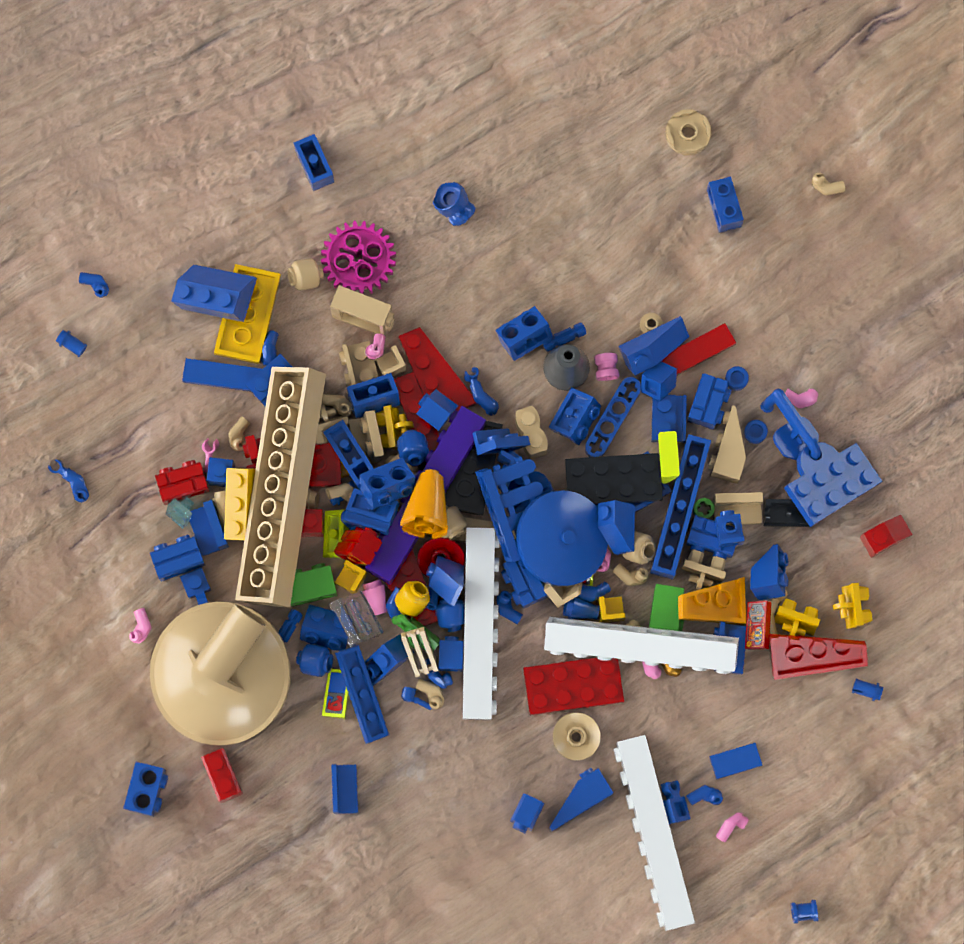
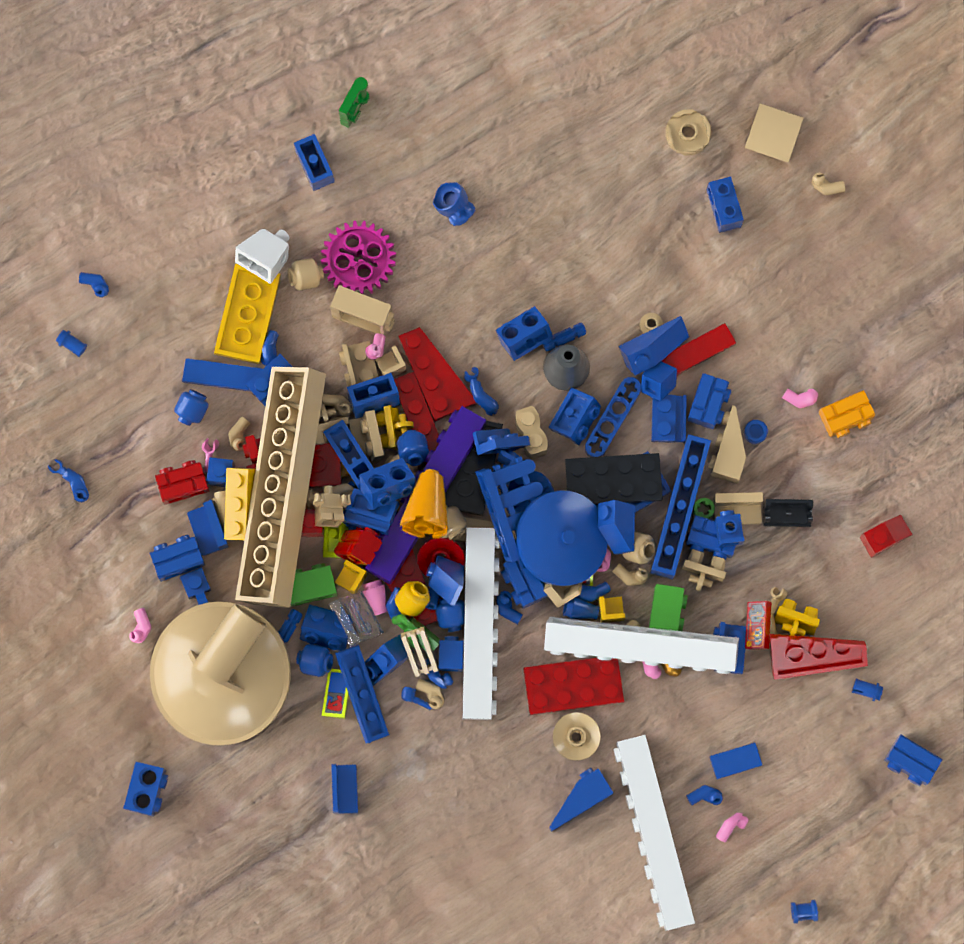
clear light blue tile [166,497,194,529] -> none
blue slope [171,265,257,322] -> none
red brick [201,748,243,803] -> none
blue brick [416,389,458,431] -> none
blue brick [510,793,545,834] -> none
bright pink wheel [594,353,619,381] -> none
neon yellow slope [658,431,680,484] -> none
blue plate [661,780,691,824] -> none
light orange wing [678,577,746,625] -> none
blue tile [725,366,749,391] -> none
blue slope [750,544,789,601] -> none
plate [760,389,883,527] -> none
yellow hips [832,583,872,629] -> none
none -> blue head [174,389,209,426]
none -> white torso [235,229,290,284]
none -> tan piece [313,485,351,527]
none -> green plate [339,77,370,128]
none -> tan slope [745,103,804,163]
none -> light orange brick [819,390,875,438]
none -> blue brick [884,735,943,786]

